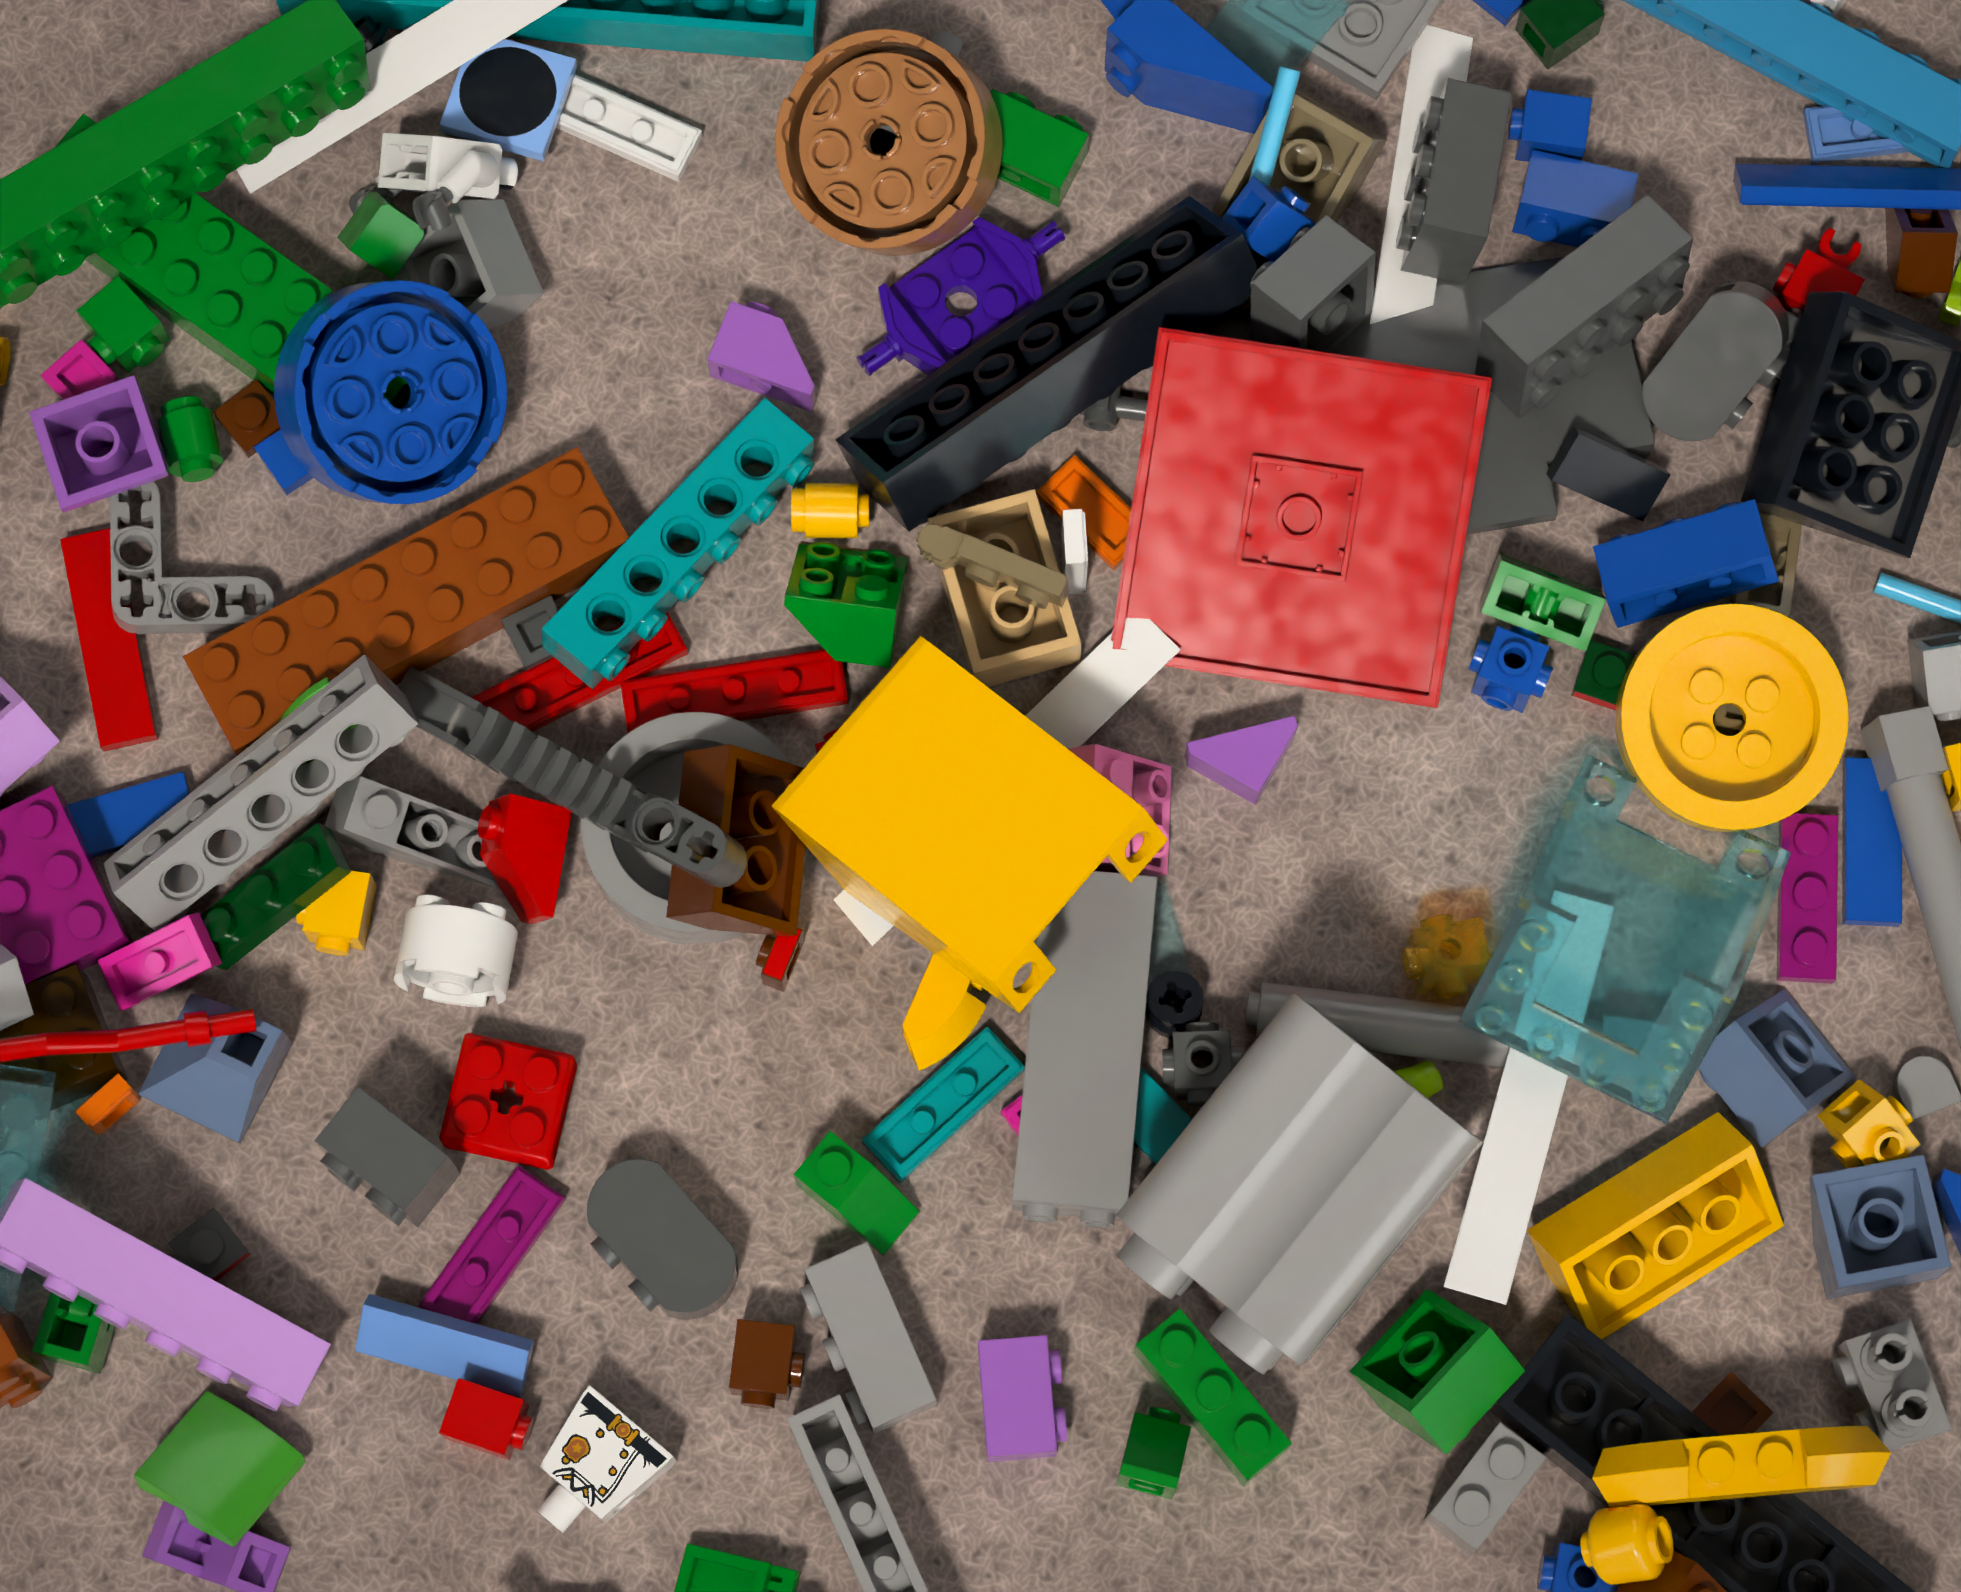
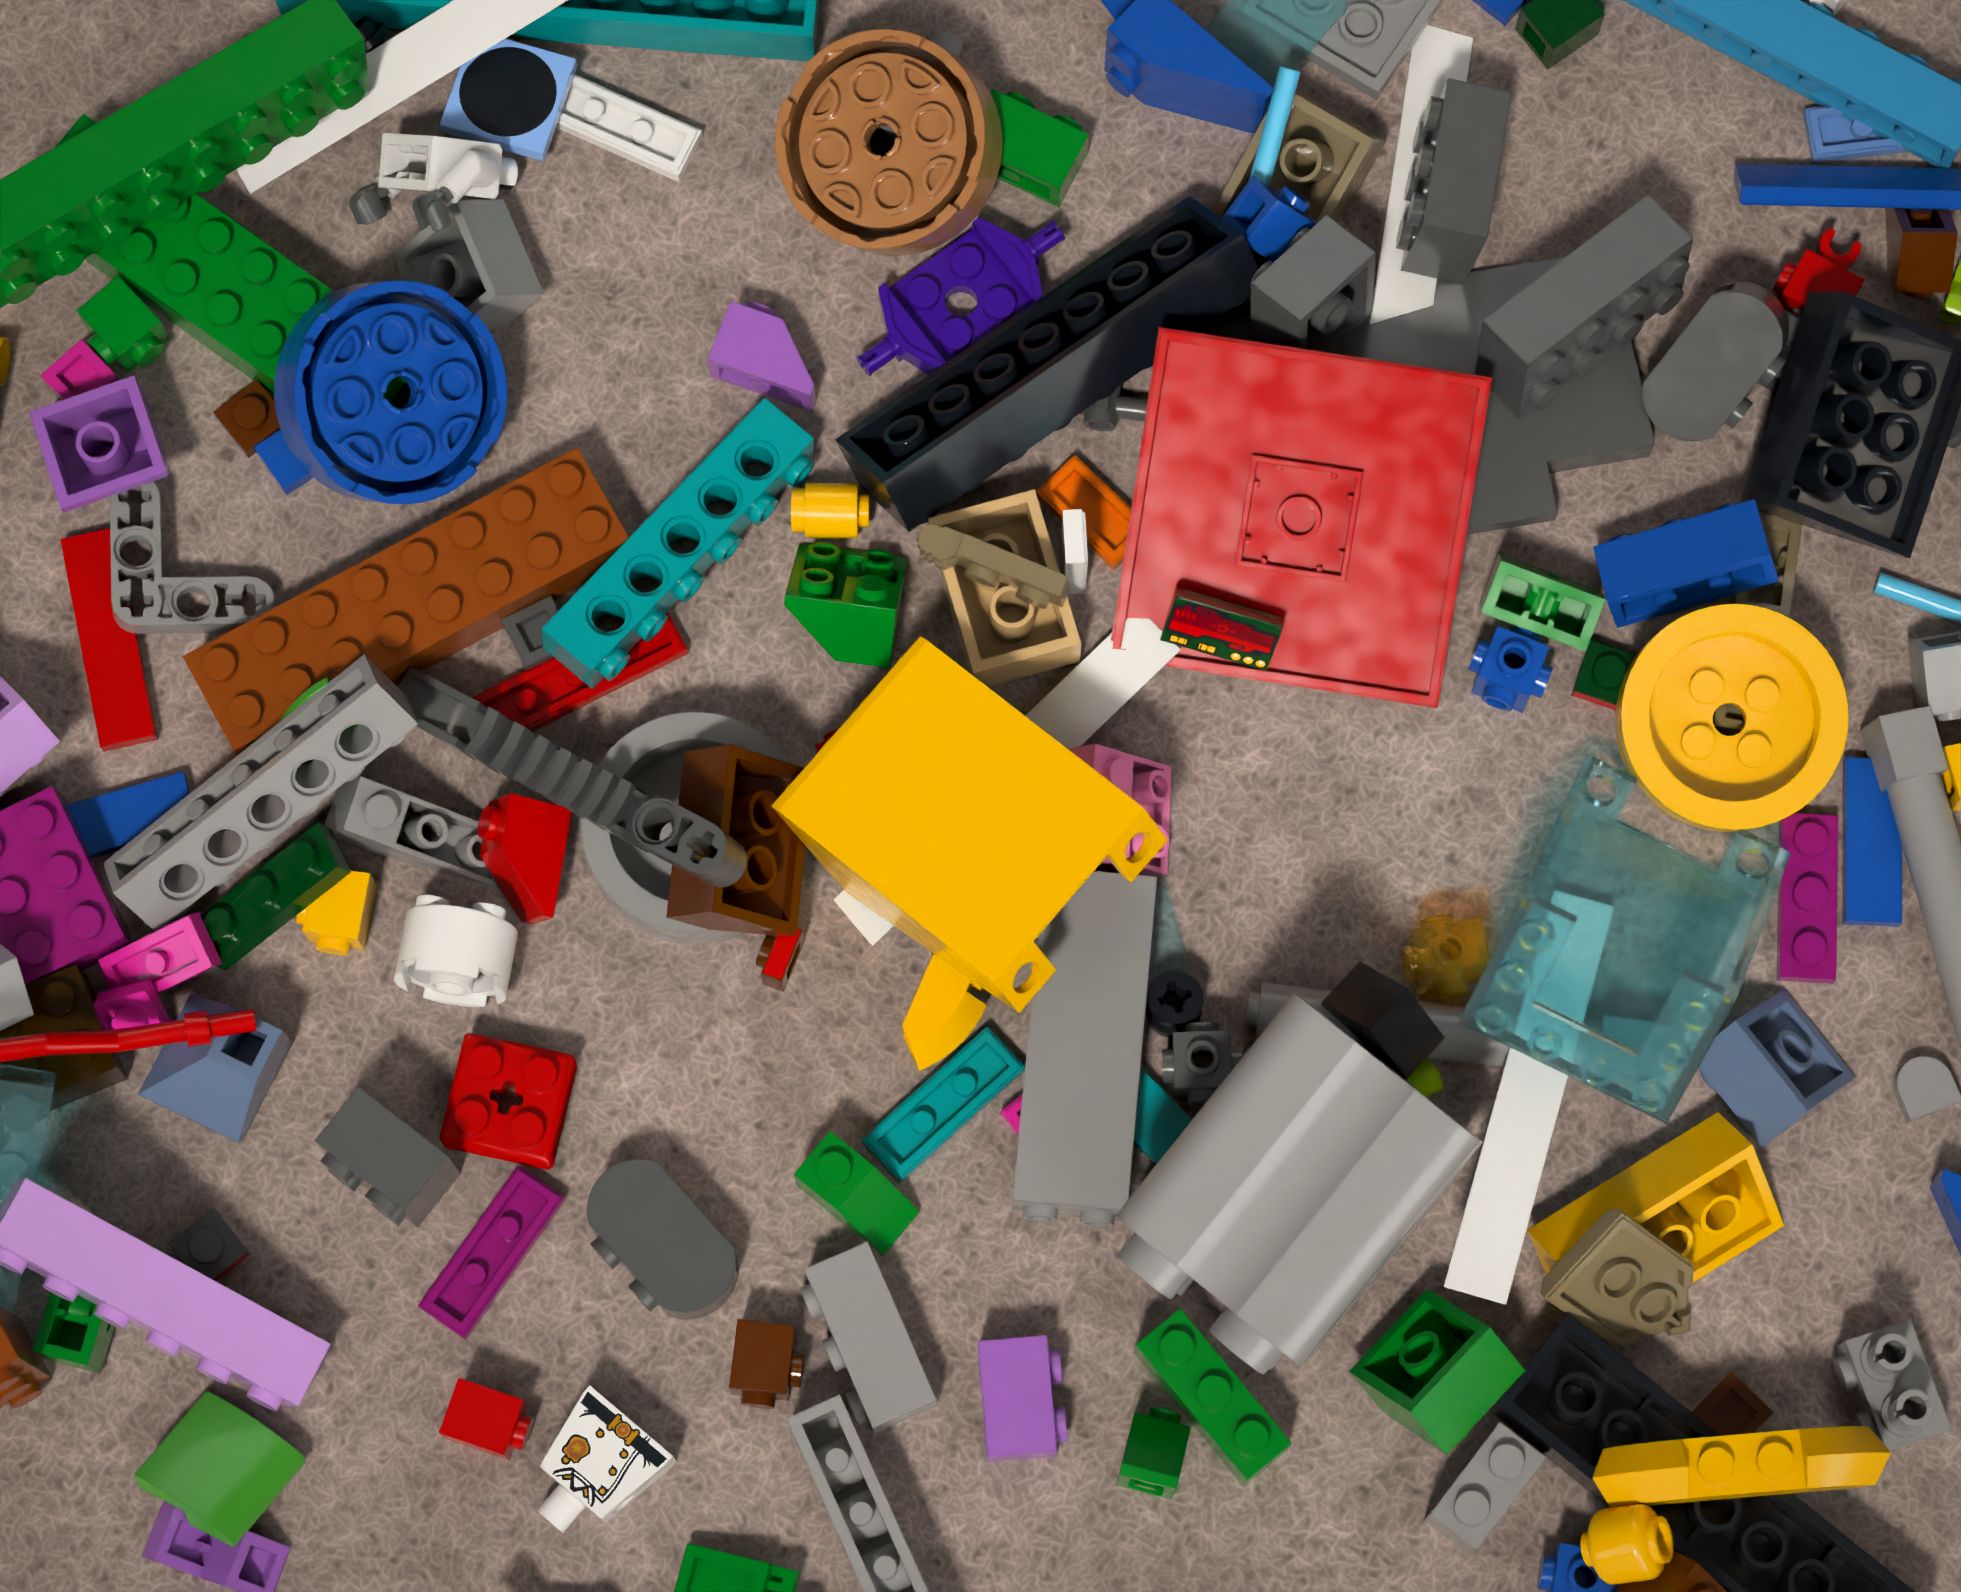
orange tile [75,1073,141,1135] -> none
green brick [158,396,223,482] -> none
green piece [337,192,424,280] -> none
medium blue tile [355,1294,534,1398] -> none
red tile [620,649,848,733] -> none
medium lavender slope [1184,716,1298,805] -> none
blue brick [1508,89,1592,162] -> none
blue brick [1512,149,1639,247] -> none
black tile [1546,426,1670,521] -> none
sand blue slope [1810,1155,1952,1300] -> none
yellow brick [1817,1079,1921,1169] -> none
none -> dark pink plate [94,979,170,1030]
none -> slope [1160,586,1284,671]
none -> black slope [1321,961,1445,1080]
none -> dark tan tile [1540,1209,1694,1348]

